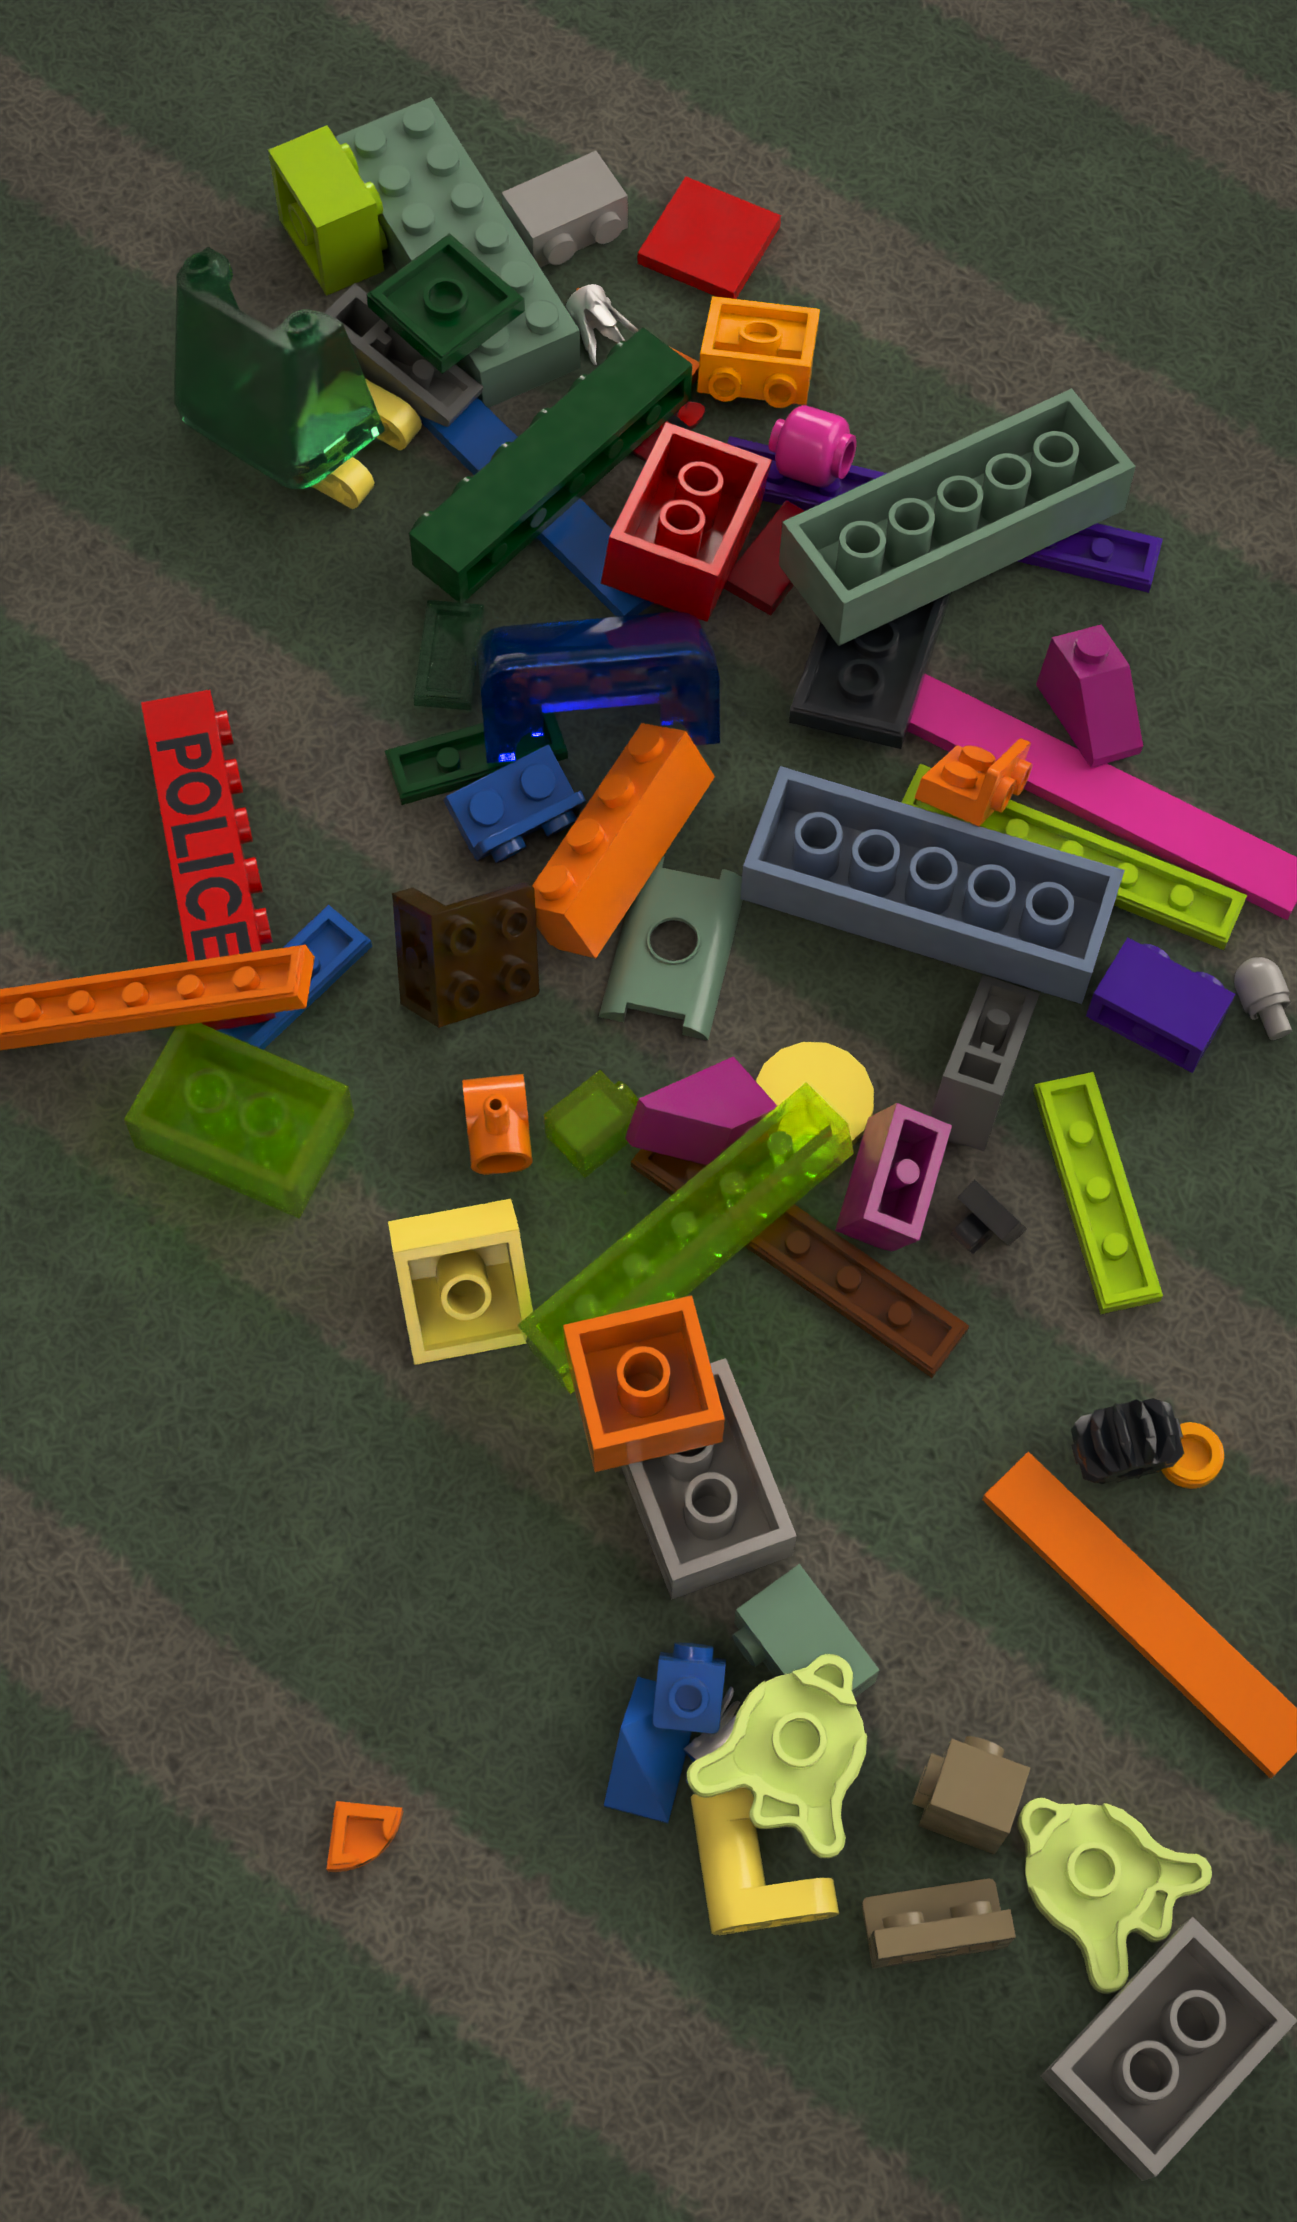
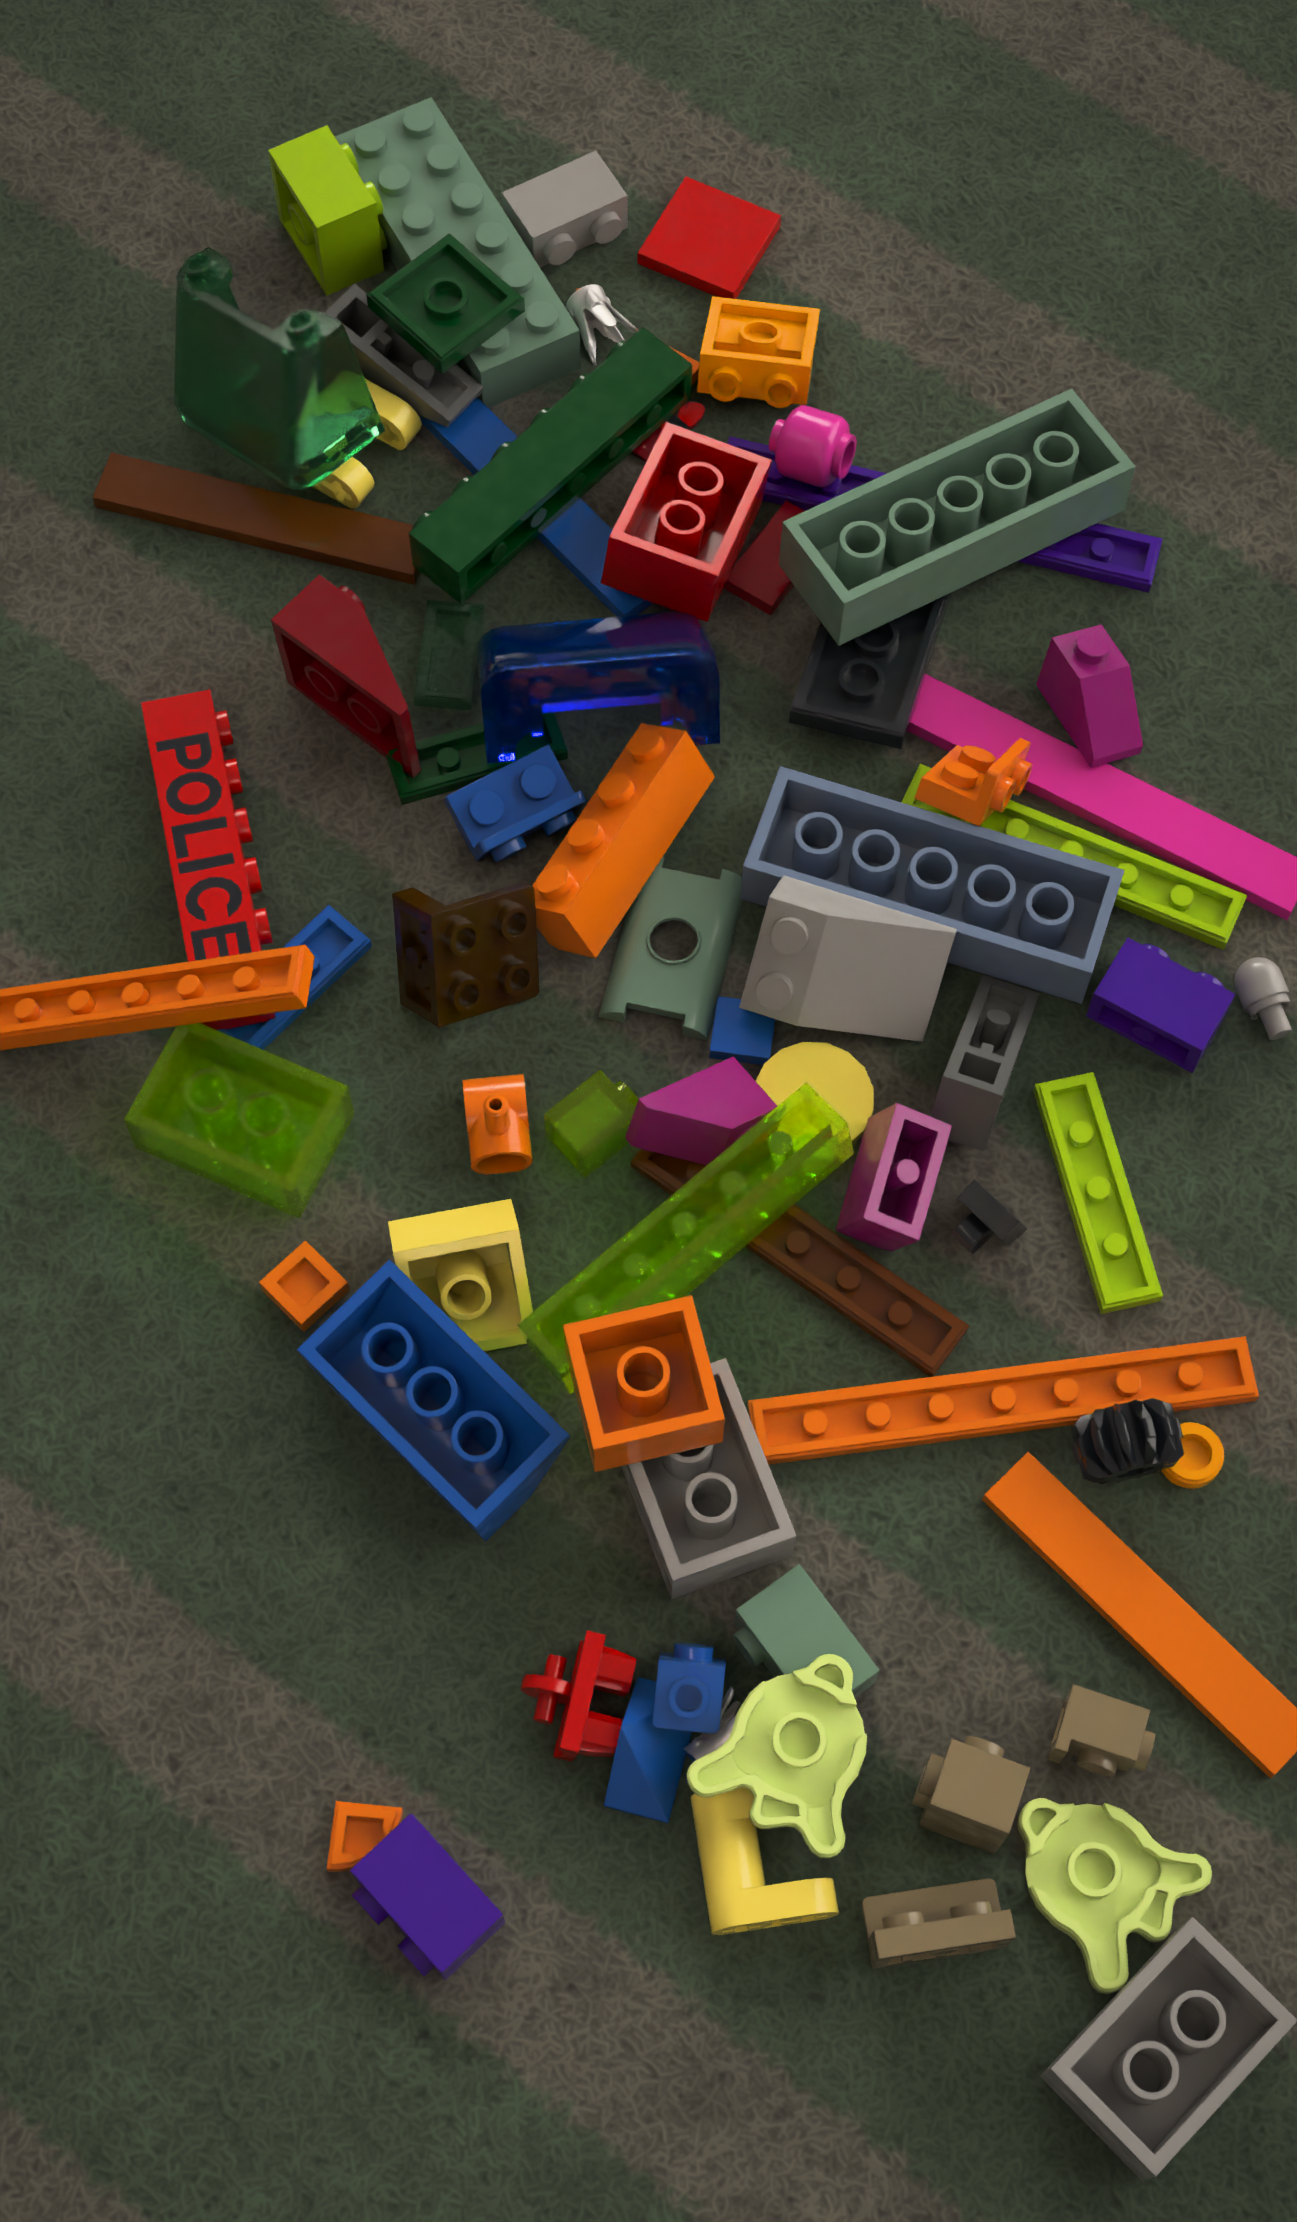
none -> reddish brown tile [92,452,419,585]
none -> orange plate [259,1240,350,1332]
none -> dark red slope [271,574,421,779]
none -> blue slope [297,1259,570,1542]
none -> dark purple brick [350,1813,505,1980]
none -> red hips [521,1630,636,1762]
none -> blue tile [709,996,775,1065]
none -> light grey slope [739,875,957,1042]
none -> orange tile [747,1336,1259,1465]
none -> dark tan brick [1047,1684,1156,1777]

